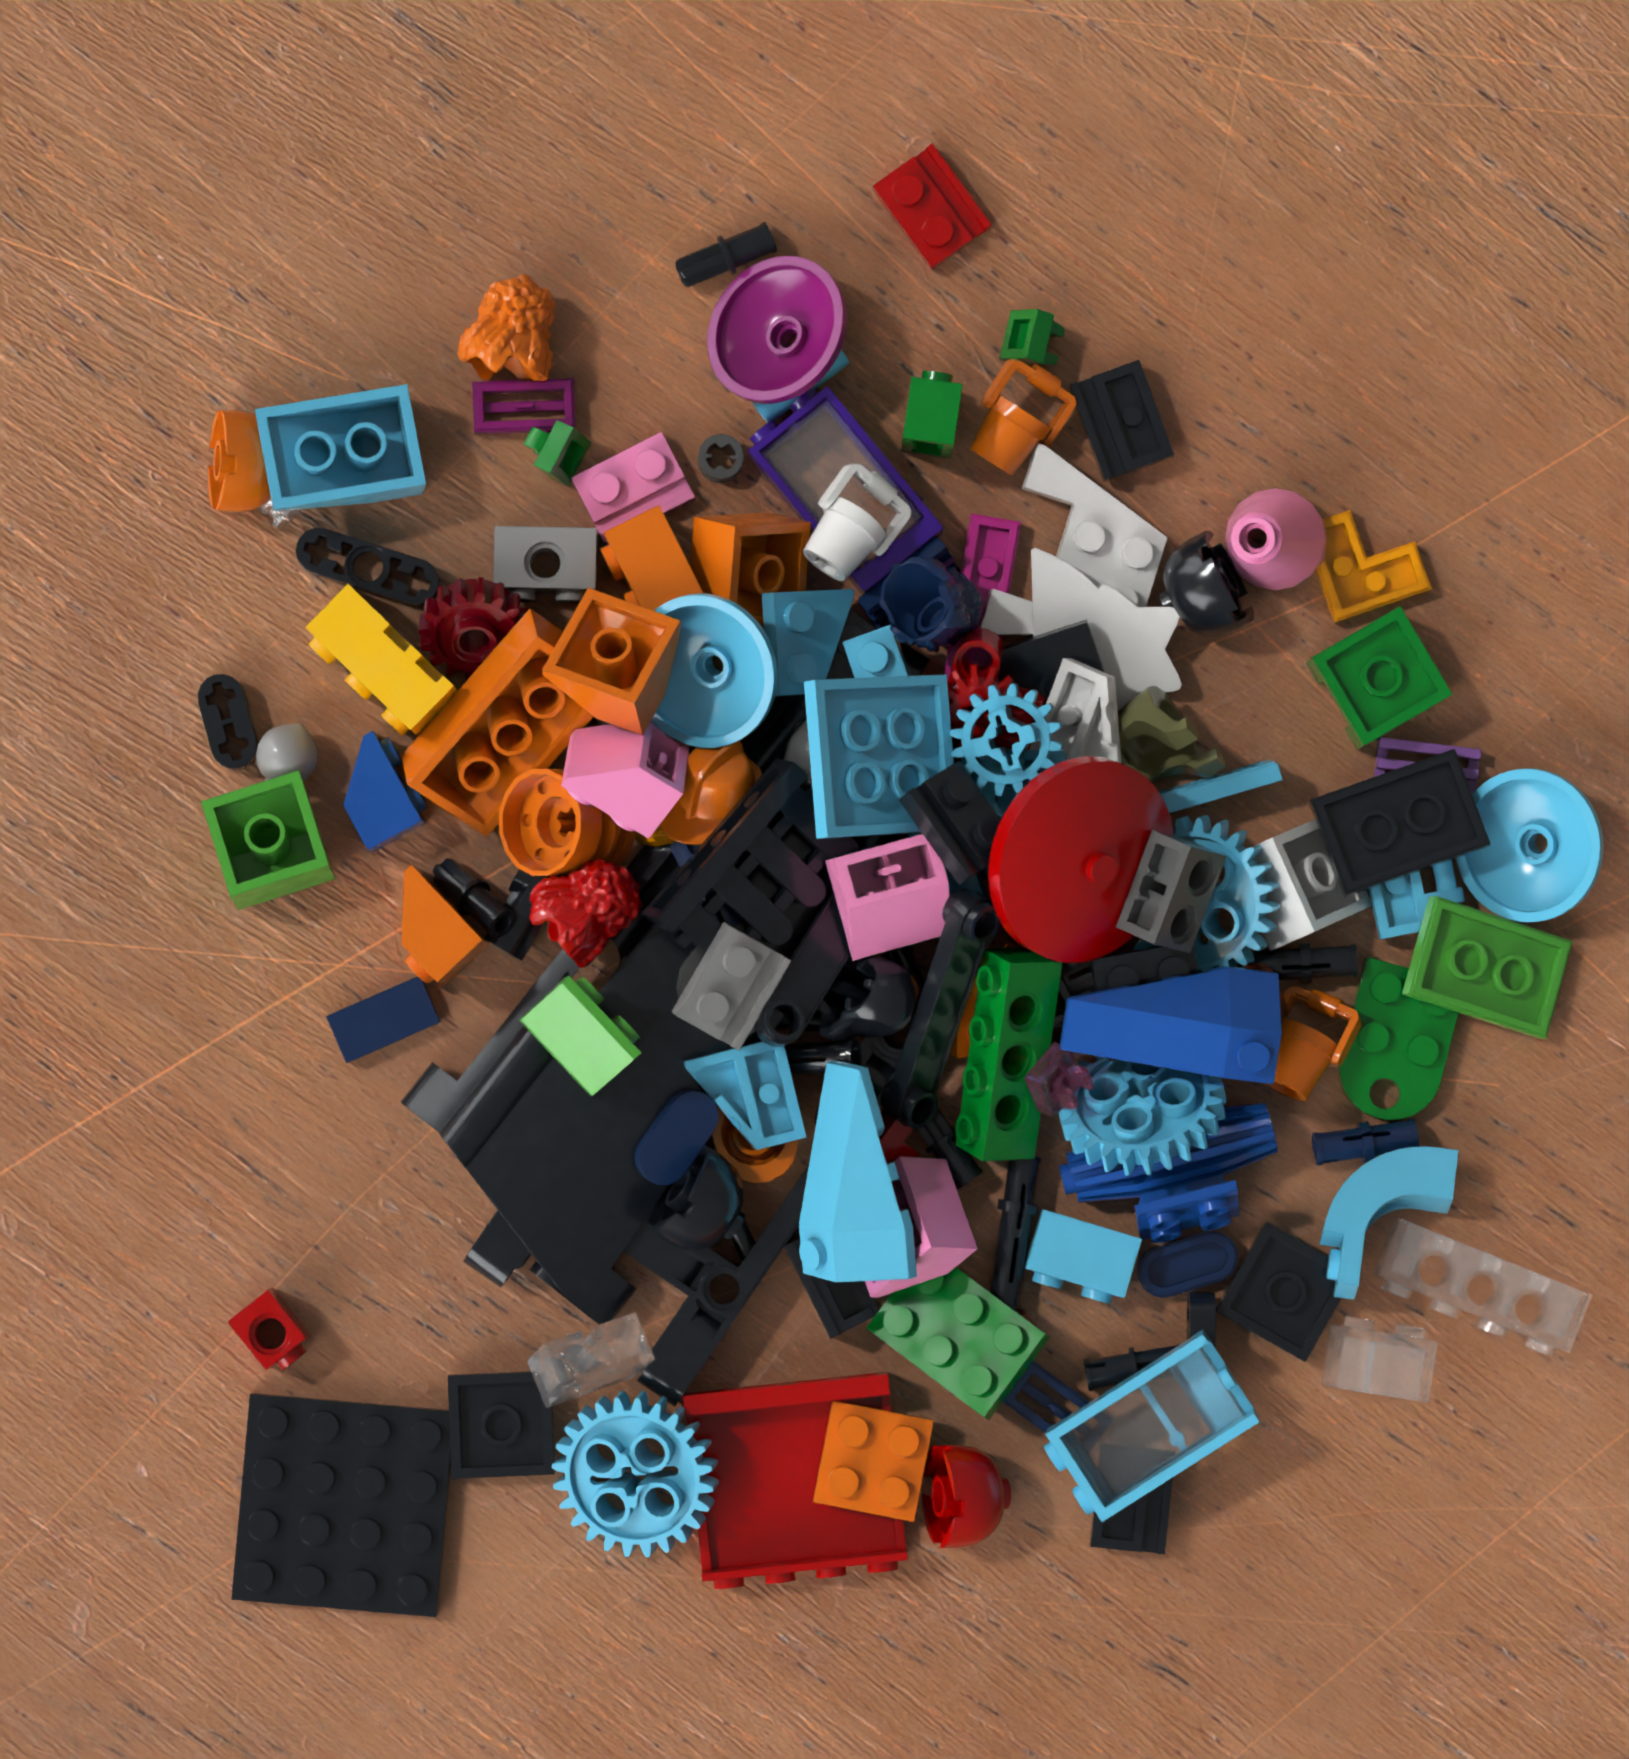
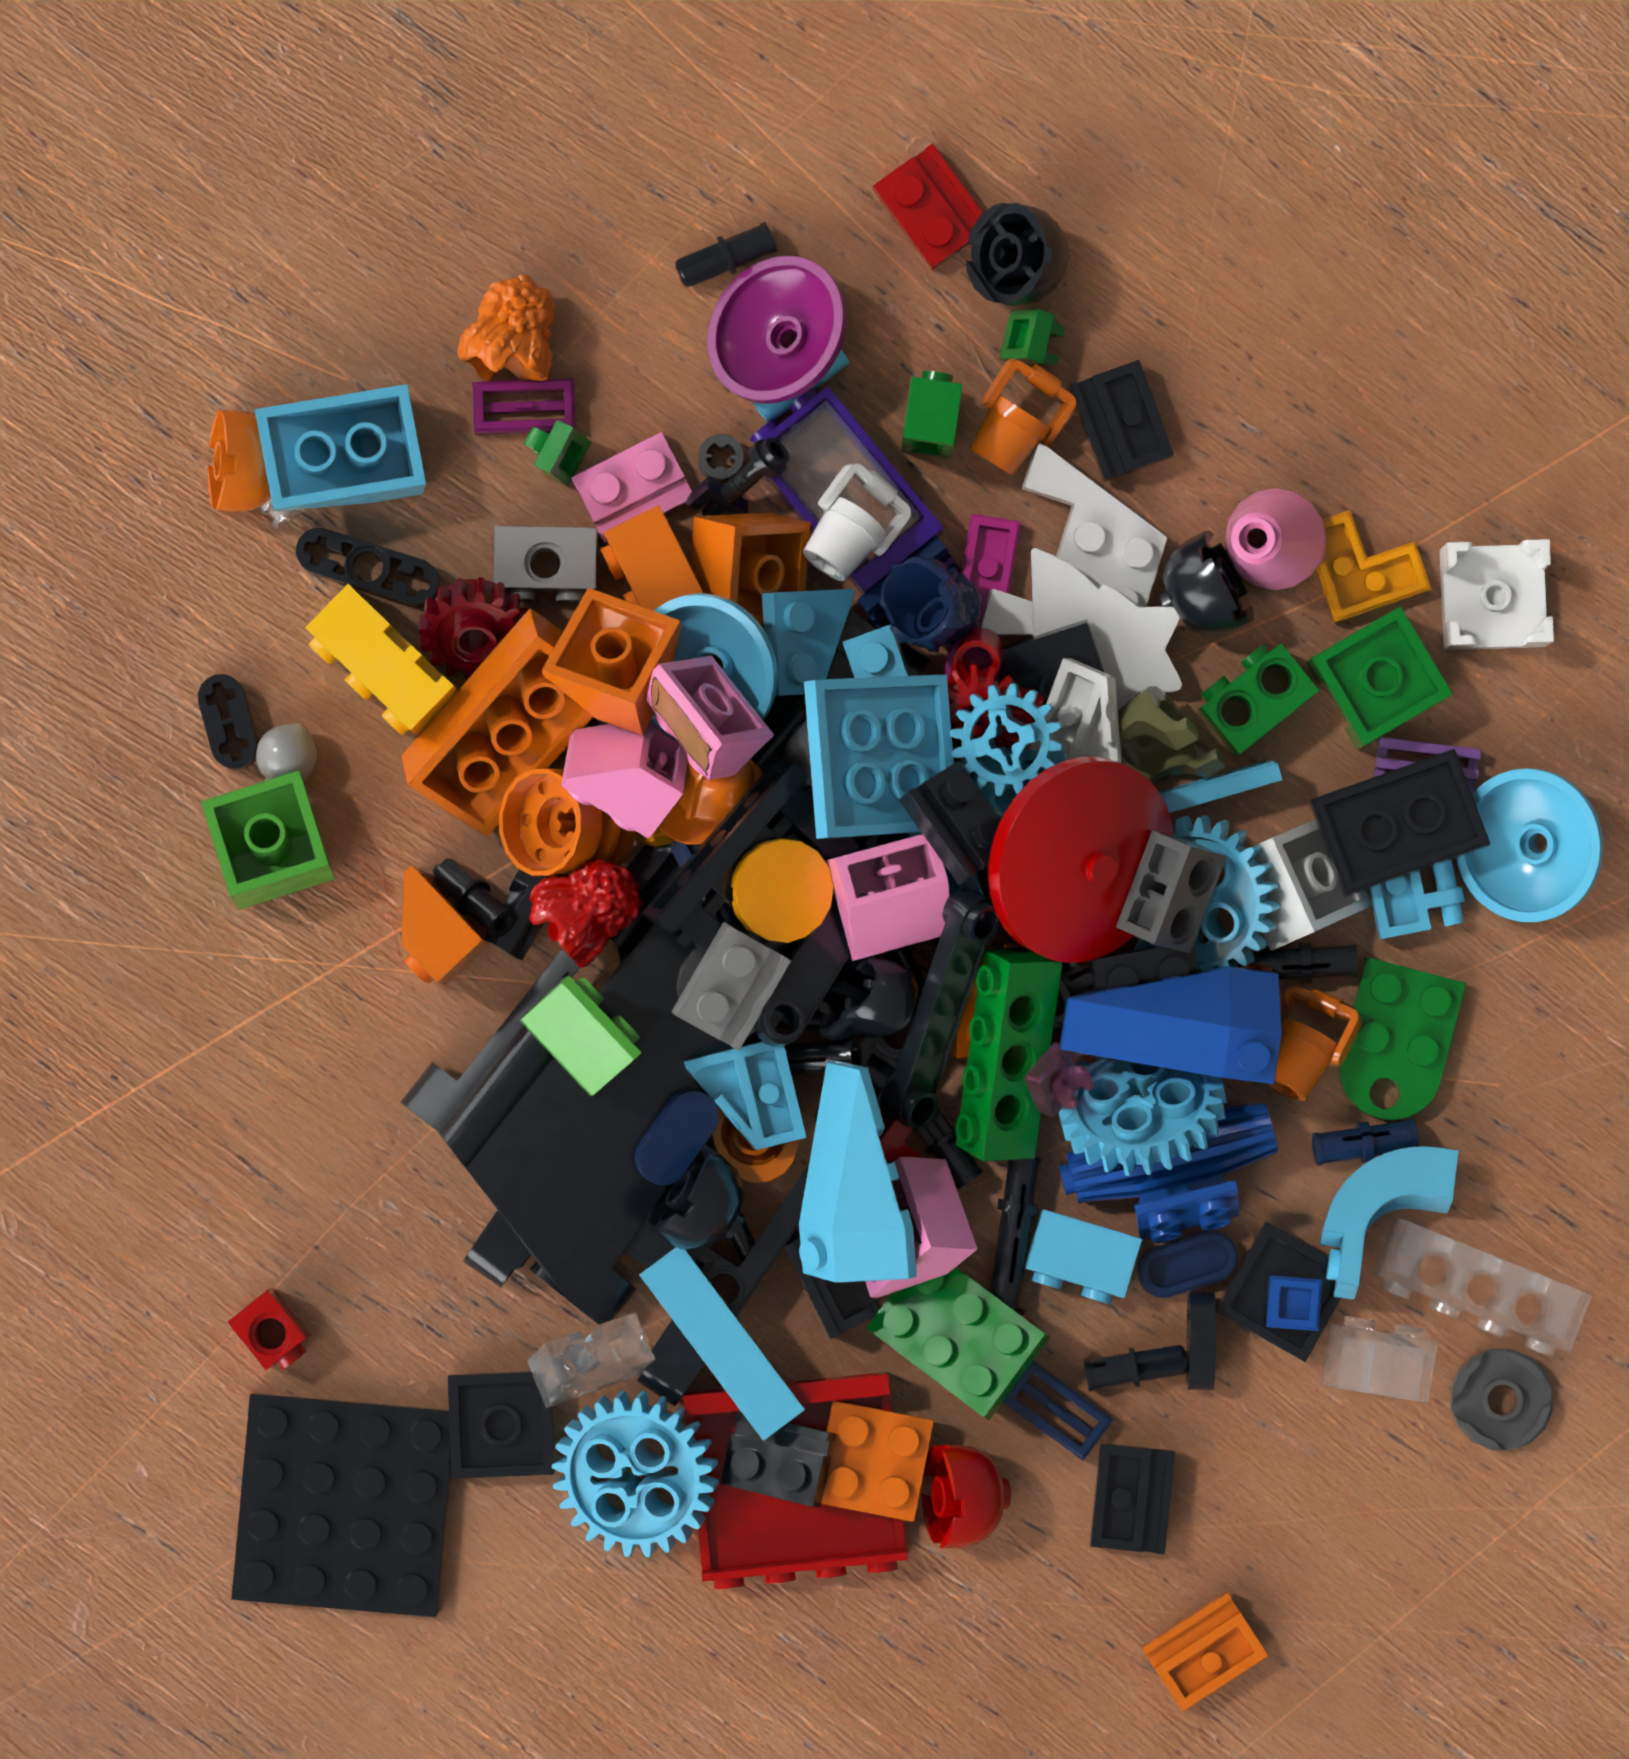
dark blue tile [326,976,441,1063] -> none
blue slope [343,731,428,853] -> none
clear door [1043,1329,1260,1522] -> none
bright green tile [1402,896,1573,1039] -> none
none -> medium azure tile [639,1247,805,1441]
none -> bright pink slope [646,656,774,780]
none -> black hinge [686,437,789,516]
none -> black plate [720,1411,836,1507]
none -> light orange tile [731,838,834,943]
none -> black cylinder [966,203,1069,306]
none -> orange plate [1141,1591,1268,1712]
none -> green brick [1197,643,1319,758]
none -> blue tile [1266,1275,1322,1331]
none -> white panel [1440,539,1554,651]
none -> dark grey tile [1450,1349,1553,1450]

